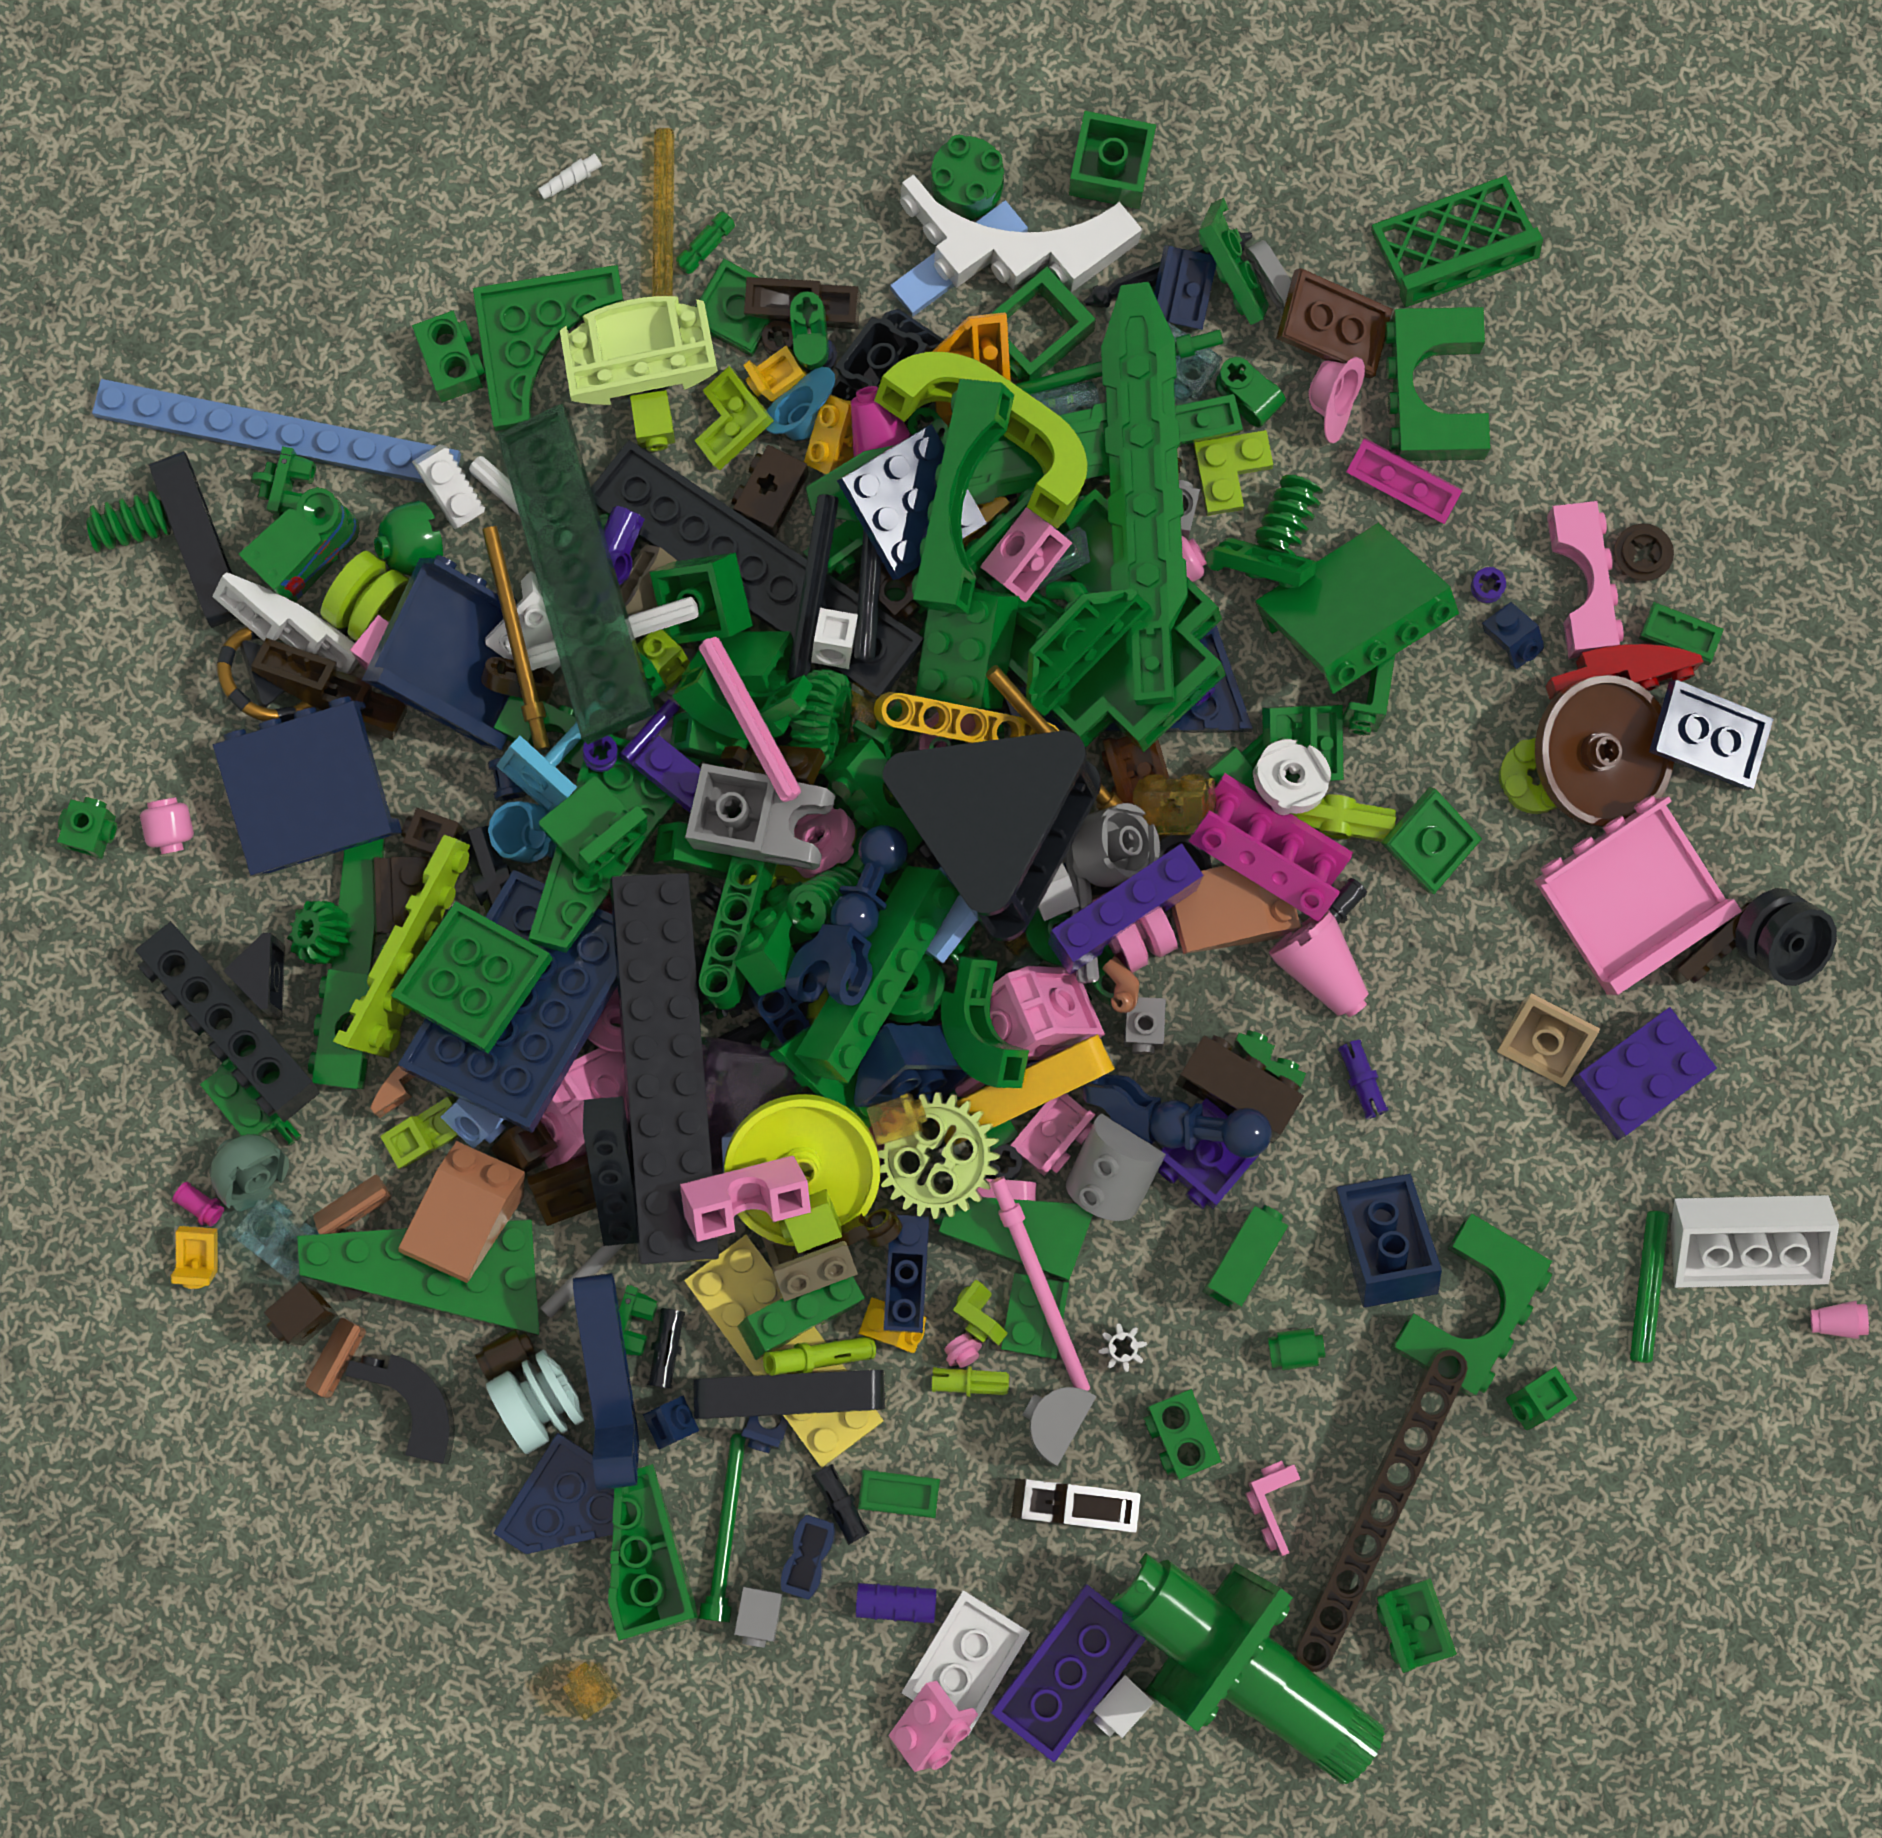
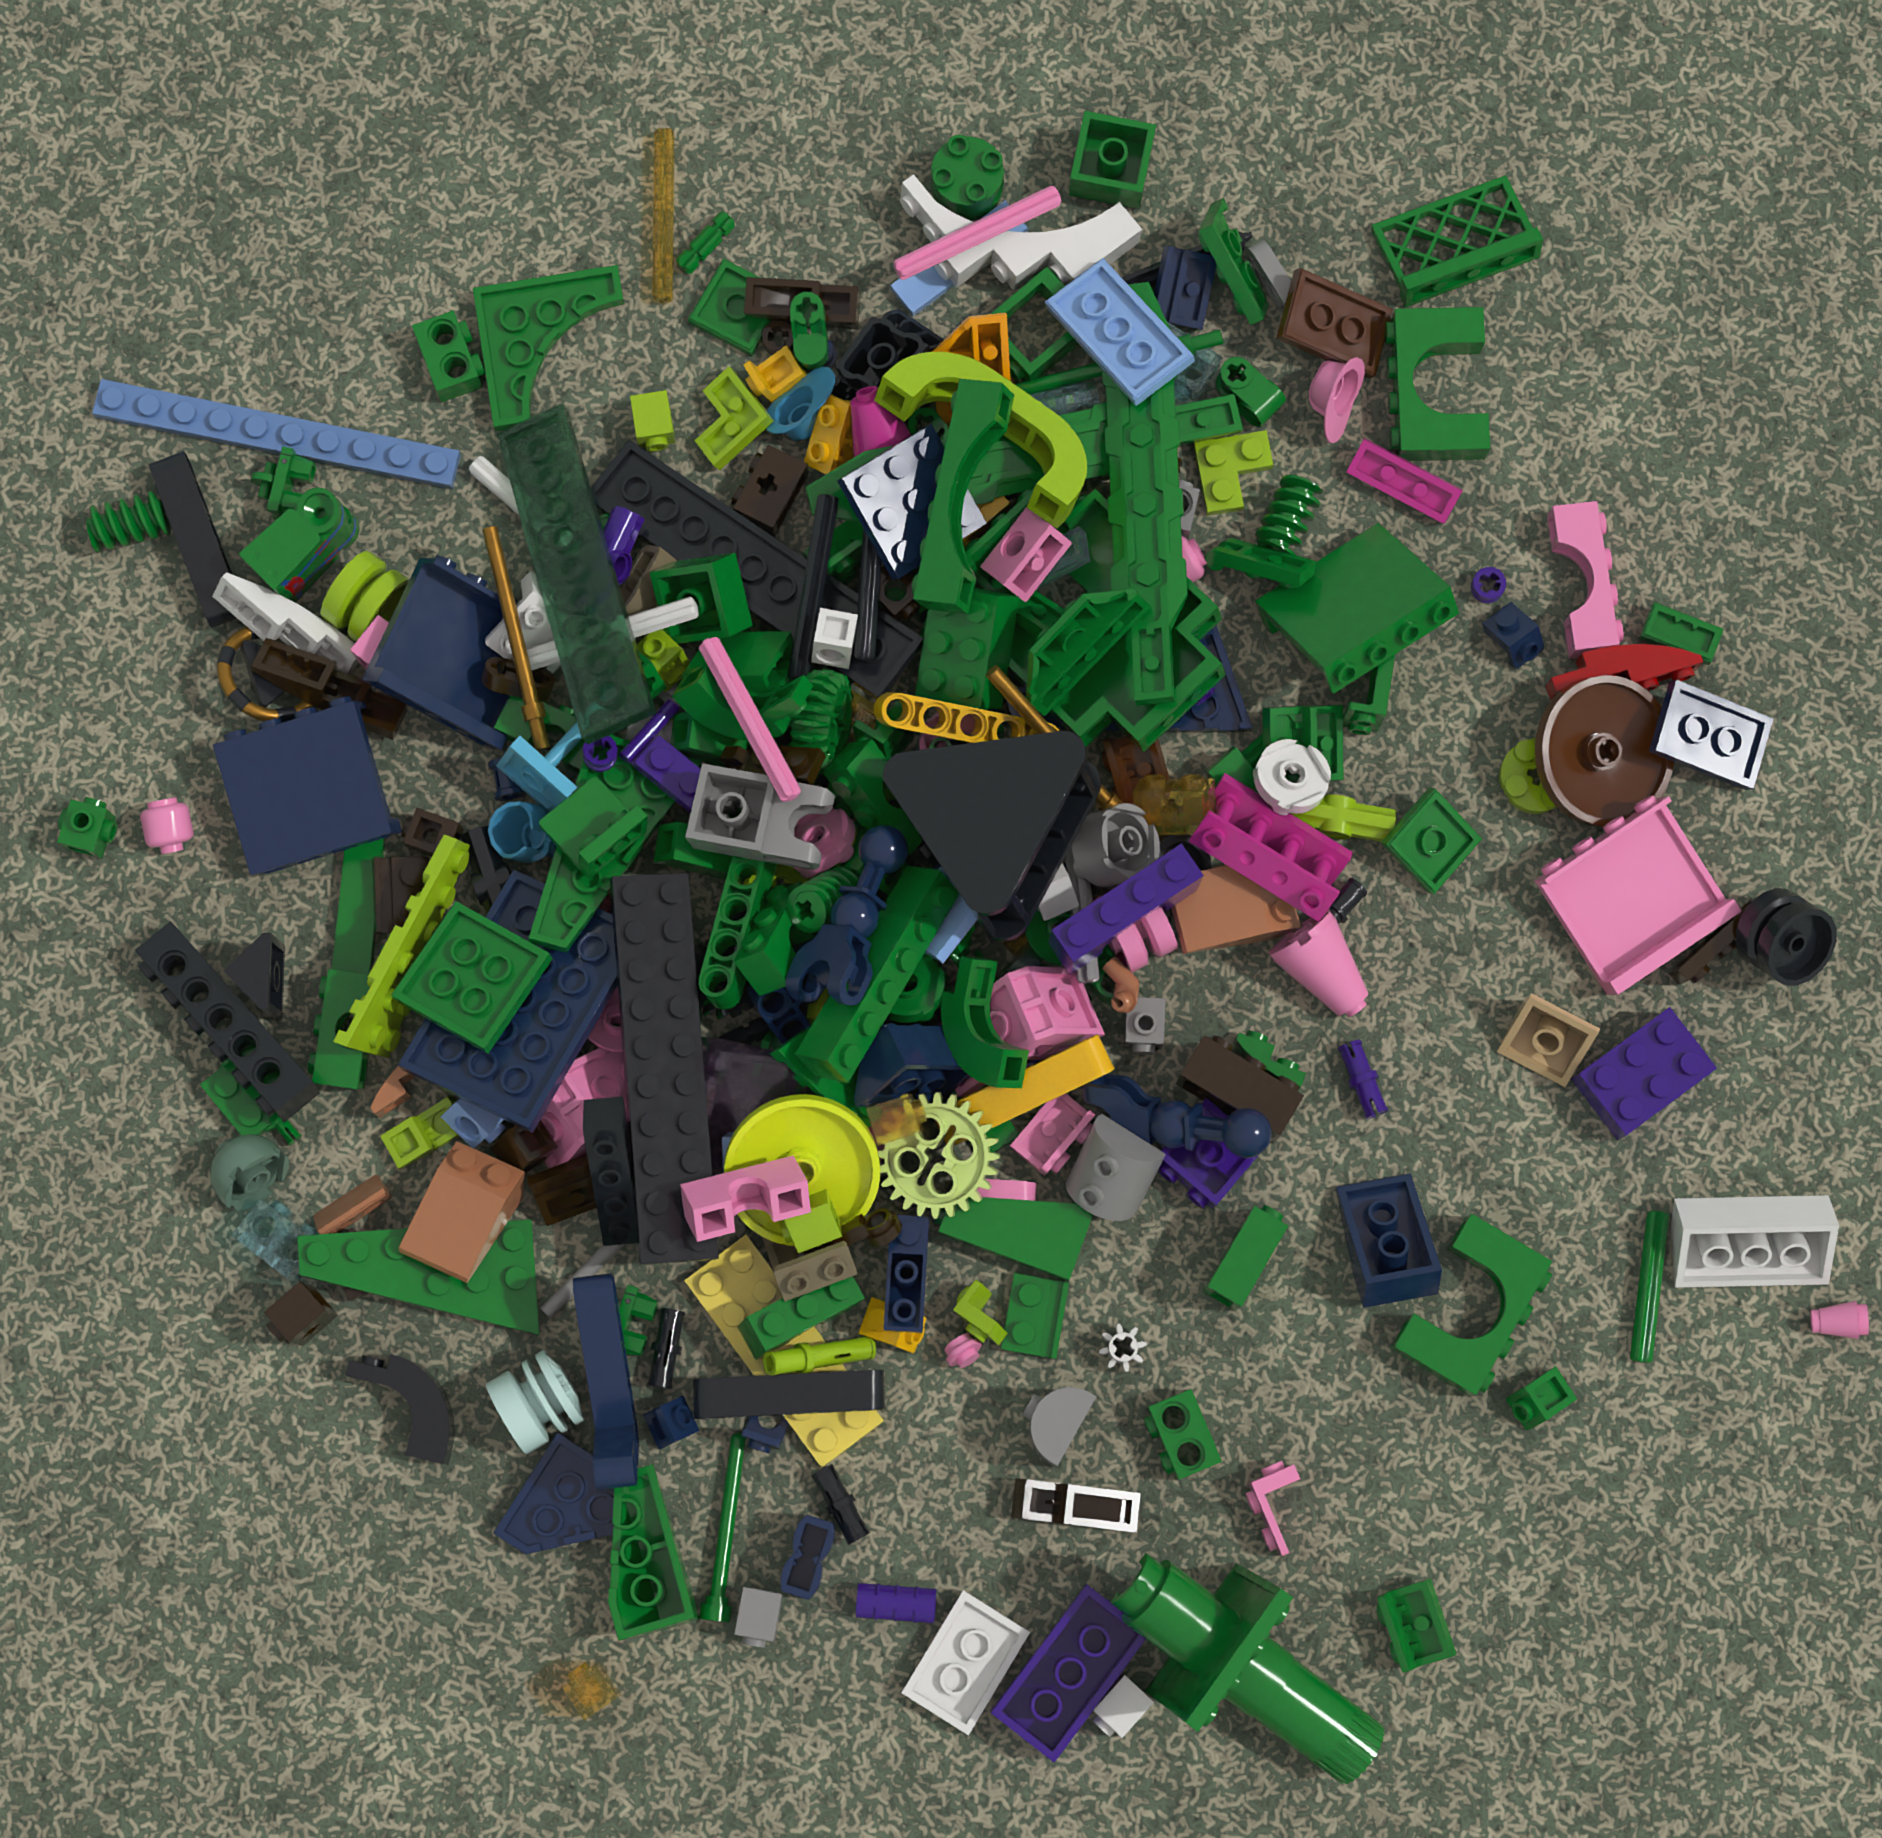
yellow bracket [171,1226,218,1289] -> none
dark pink pin [172,1182,224,1227] -> none
green gear [287,900,352,965] -> none
nougat slope [305,1318,366,1398] -> none
green cylinder [374,500,443,578] -> none
white brick [412,444,485,529] -> none
dark brown brick [475,1329,536,1381] -> none
white animal [538,153,602,200] -> none
yellowish green slope [560,296,718,405] -> none
black bush [696,881,723,914] -> none
green tile [858,1470,940,1518] -> none
bright pink bracket [888,1681,978,1772] -> none
lime axle [932,1366,1009,1397] -> none
black bush [989,1145,1022,1180] -> none
bright pink bar [990,1176,1090,1391] -> none
green arm [1046,581,1089,603] -> none
green brick [1268,1327,1326,1371] -> none
dark brown beam [1295,1348,1468,1672] -> none
dark brown gear [1614,523,1674,582] -> none
none -> bright pink axle [893,186,1061,280]
none -> light blue tile [1045,258,1195,406]

